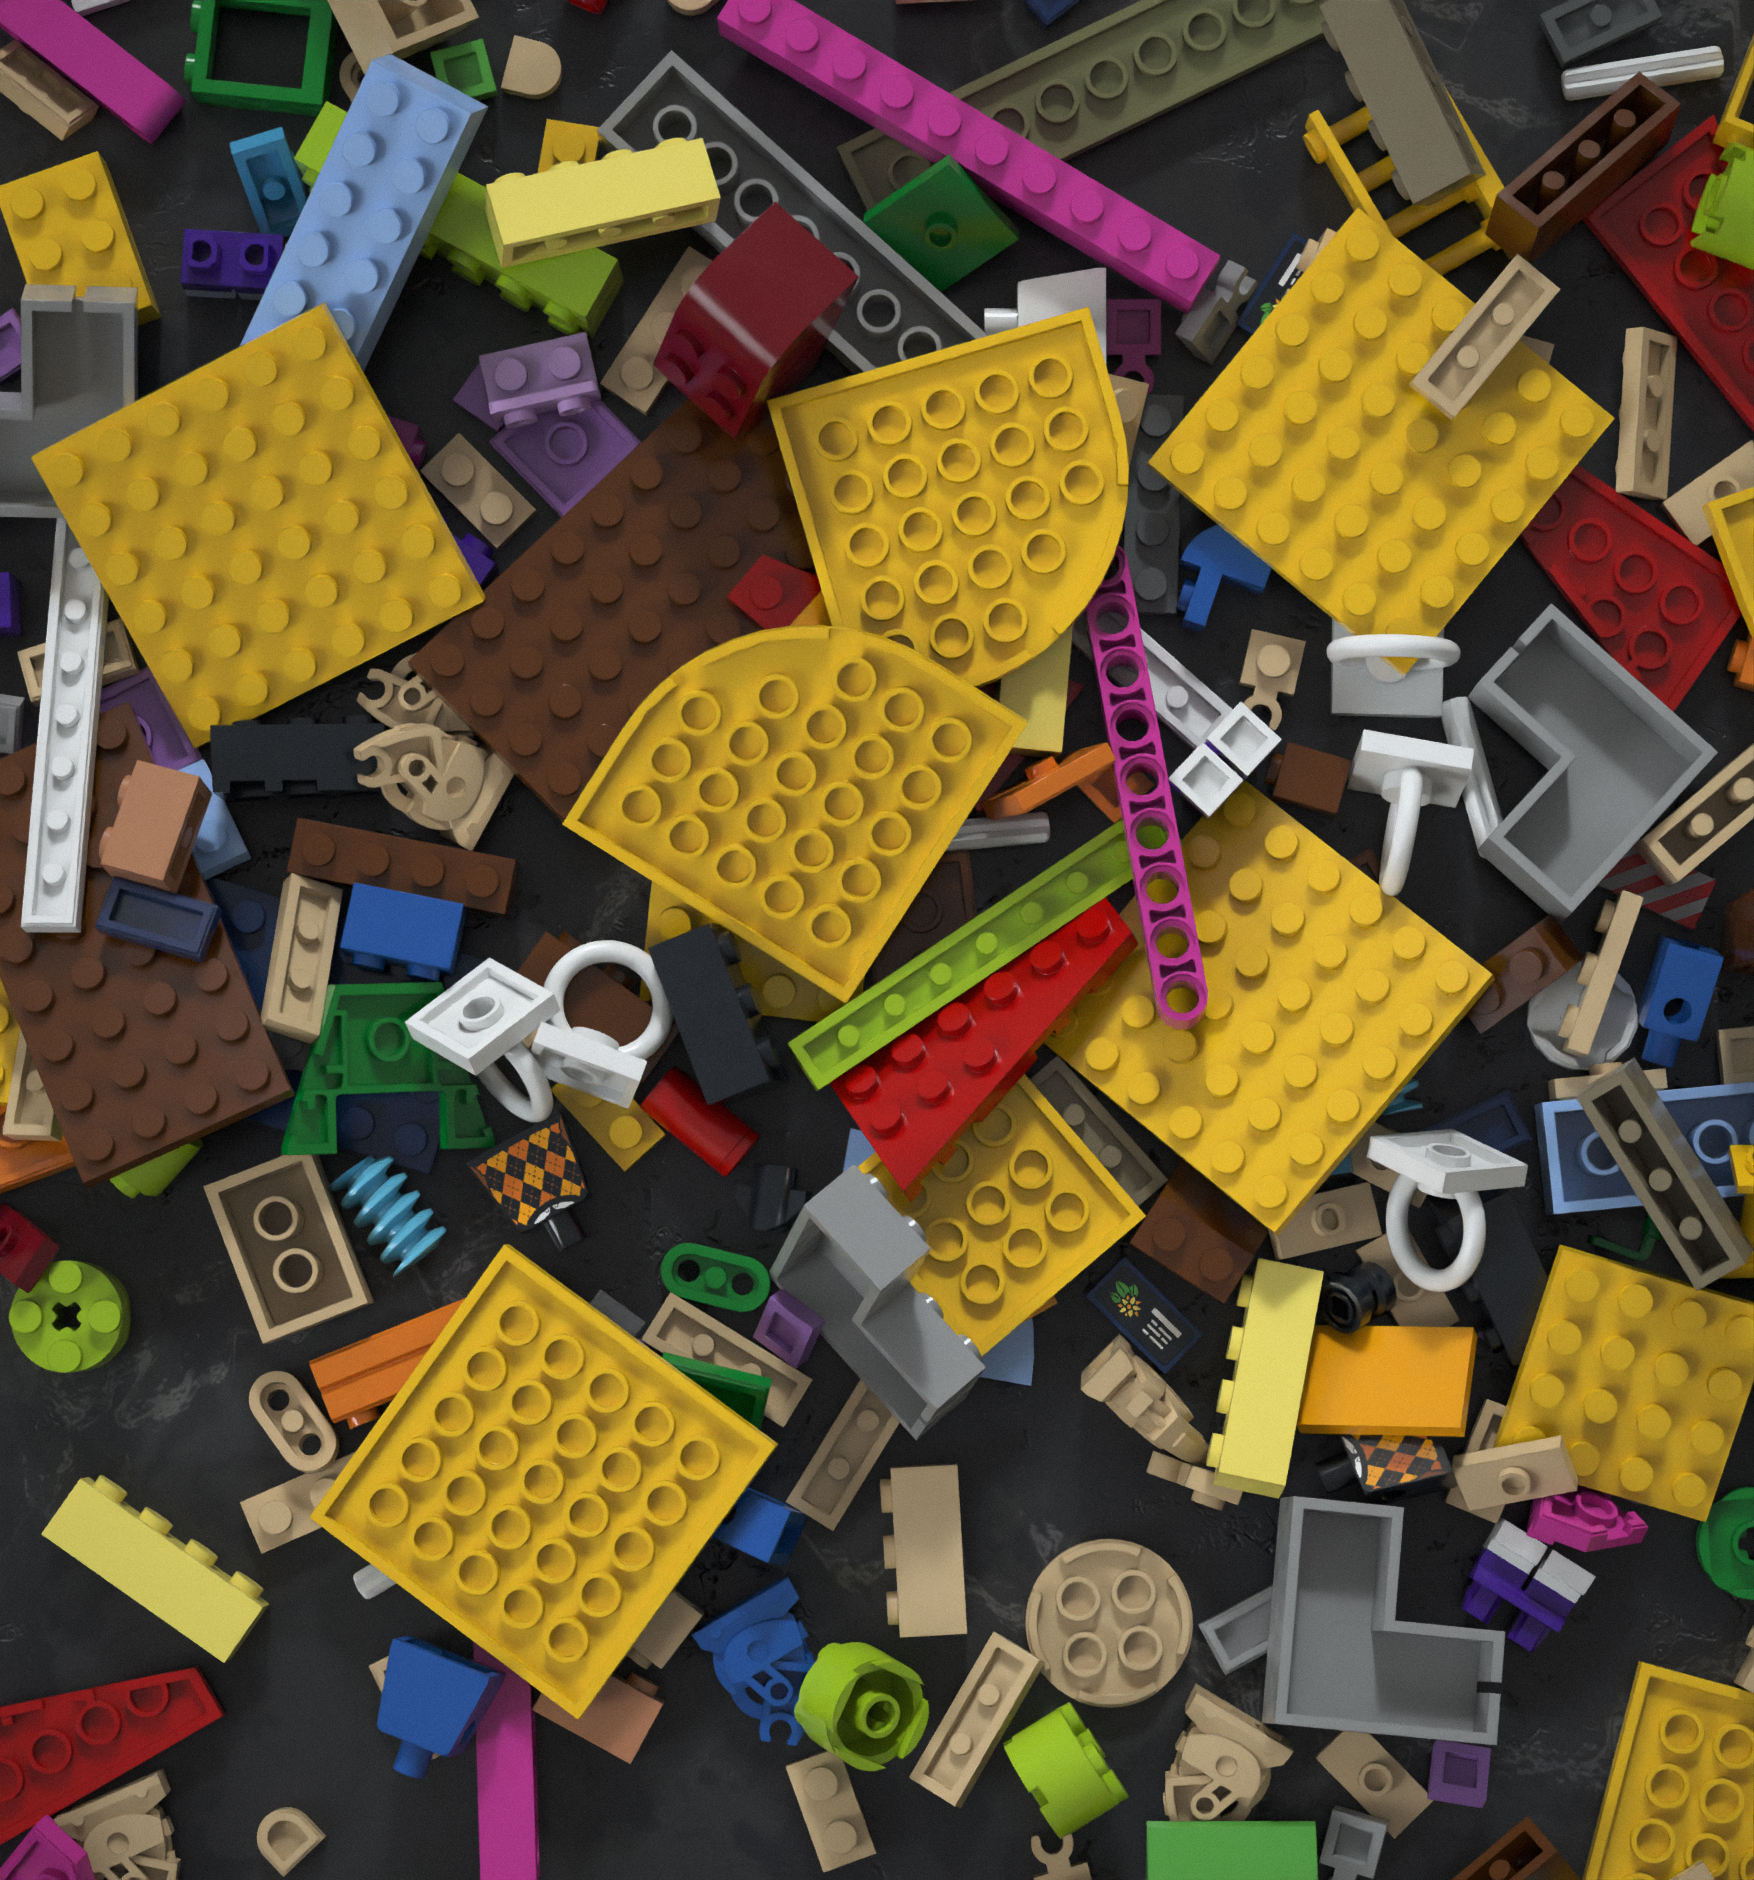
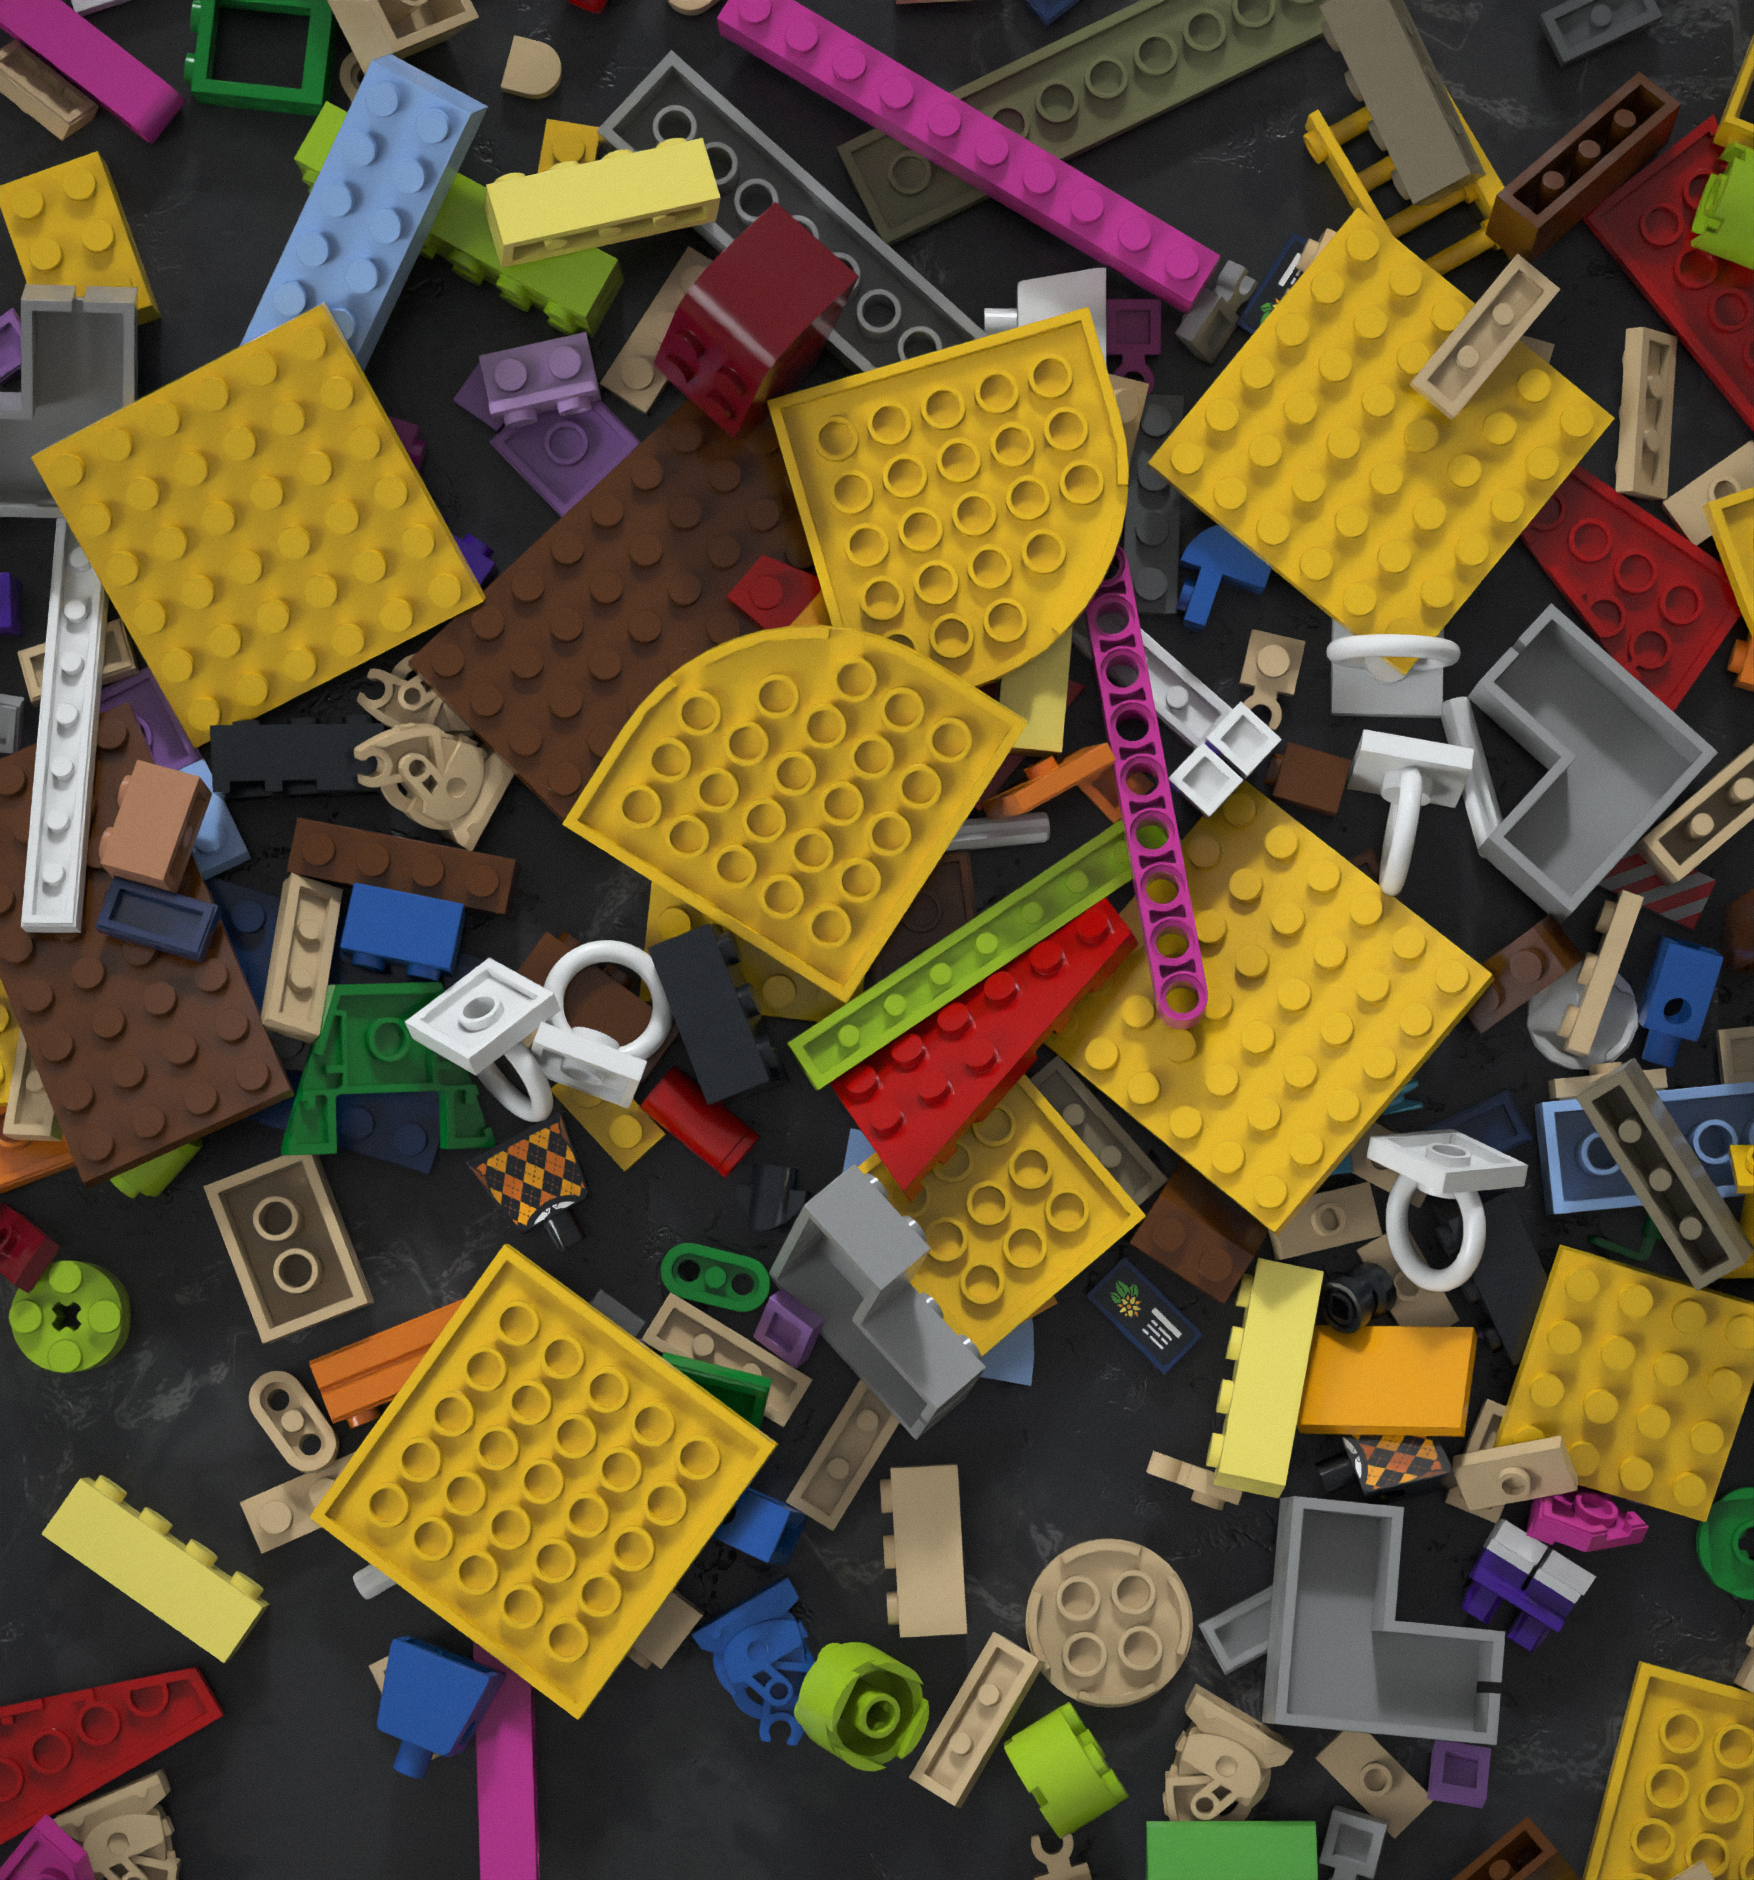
dark purple hips [180,229,287,300] -> none
dark azure slope [229,127,308,237] -> none
tan tile [257,1807,326,1877] -> none
medium azure piece [328,1154,447,1278] -> none
tan plate [420,433,537,551] -> none
bright green plate [430,38,498,101] -> none
nougat brick [532,1671,666,1764] -> none
tan plate [785,1750,876,1873] -> none
green plate [863,154,1019,292] -> none
tan piece [1081,1333,1209,1468] -> none
white axle [1561,46,1724,101] -> none

